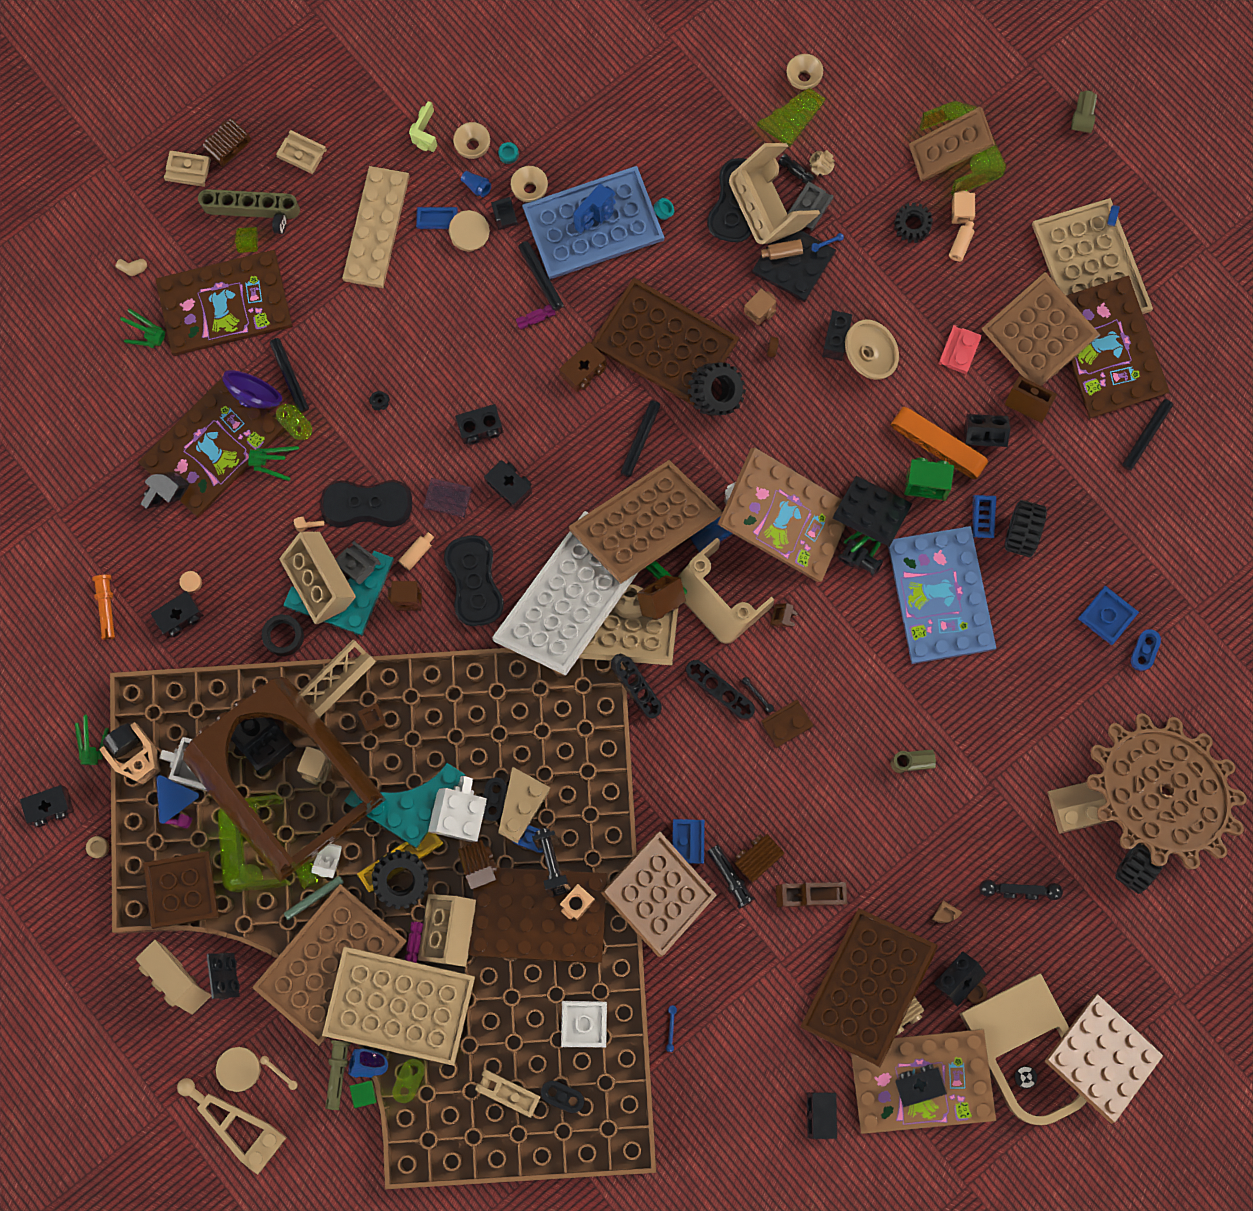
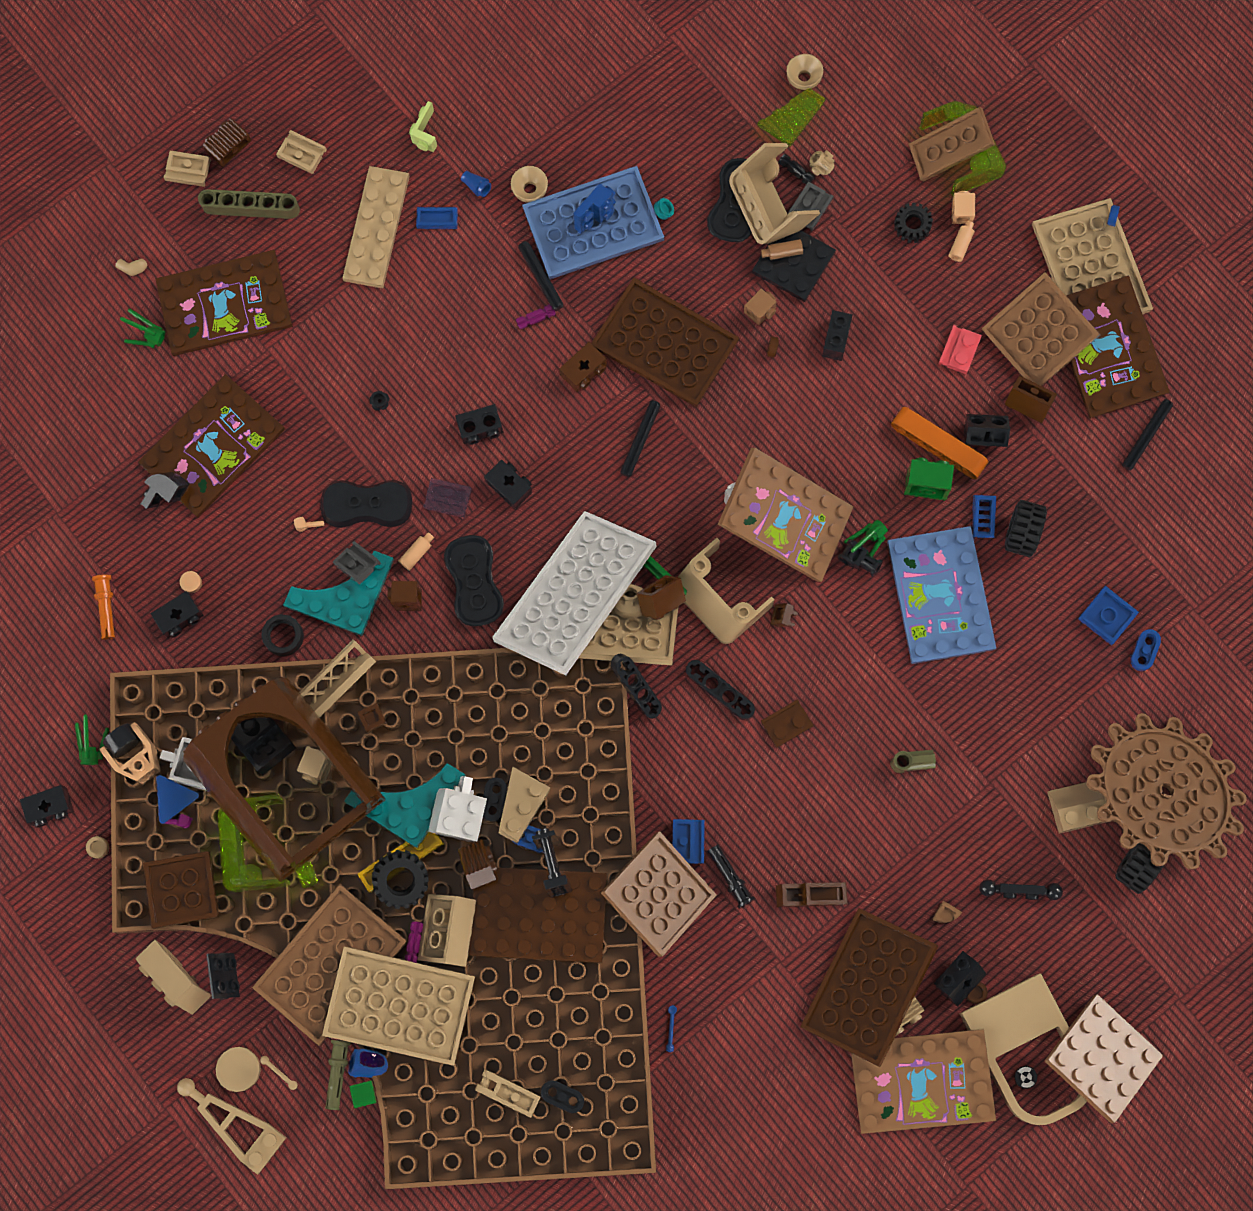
dark purple dish [222,370,282,408] -> none
clear neon green slope [235,227,258,253] -> none
green plant [248,446,299,481] -> none
black axle [270,338,309,413] -> none
black tile [272,213,286,235] -> none
clear neon green plate [276,404,312,440] -> none
tan slope [279,532,356,624] -> none
sand green bar [284,876,344,920] -> none
white bracket [311,843,342,878] -> none
clear neon green plate [392,1059,425,1103] -> none
tan tile [448,210,490,252] -> none
tan piece [453,122,490,159] -> none
black panel [491,197,518,230] -> none
teal tile [498,142,519,164] -> none
light nougat brick [560,884,595,921] -> none
white tile [561,1001,607,1047] -> none
medium nougat plate [569,460,722,584] -> none
black tyre [688,362,746,416] -> none
blue tile [689,516,733,553] -> none
reddish brown brick [734,834,785,884] -> none
black hinge [742,677,774,713] -> none
black hinge [807,1092,837,1139] -> none
blue hinge [811,233,844,252] -> none
black plate [833,476,913,547] -> none
tan dish [845,320,899,380] -> none
black brick [895,1064,947,1107] -> none
olive piece [1071,90,1097,133] -> none

